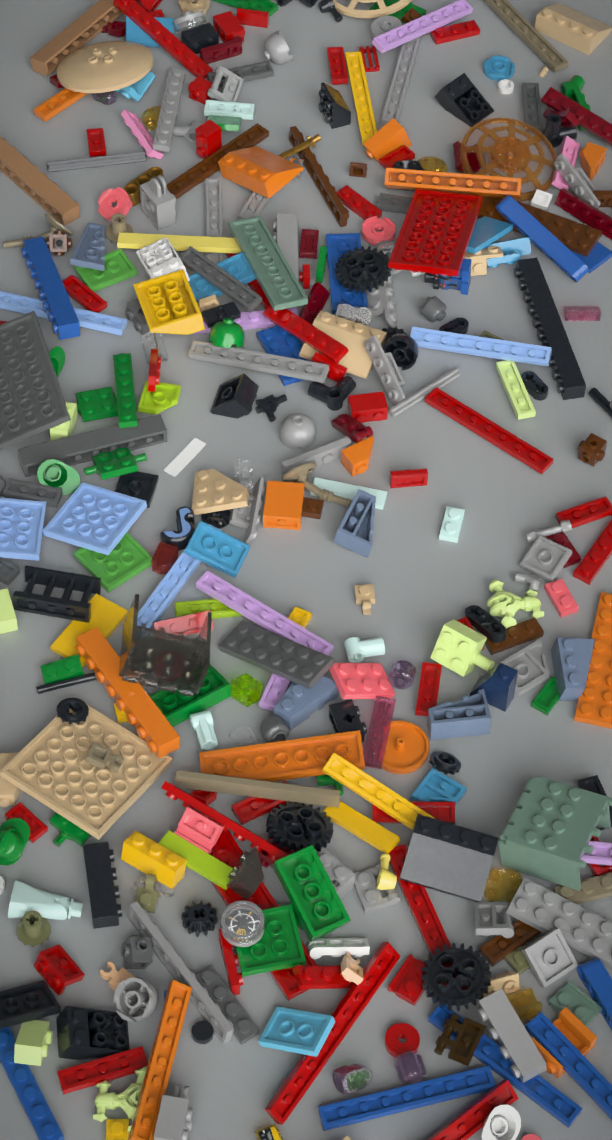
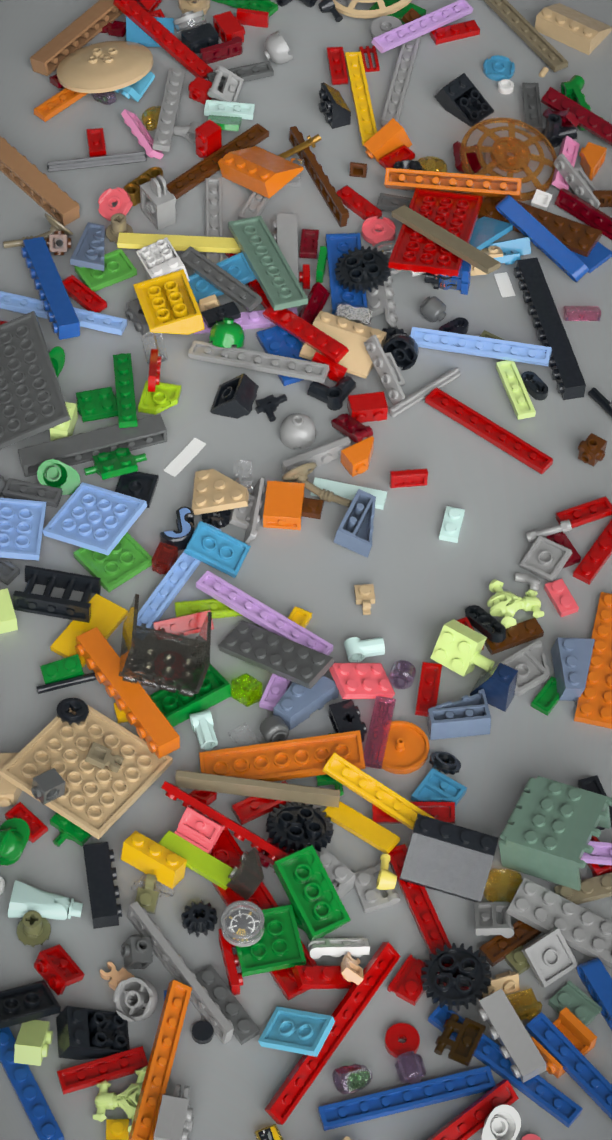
none -> dark grey brick [31,768,65,805]
none -> dark tan tile [392,205,501,274]
none -> white sticker [494,272,516,298]

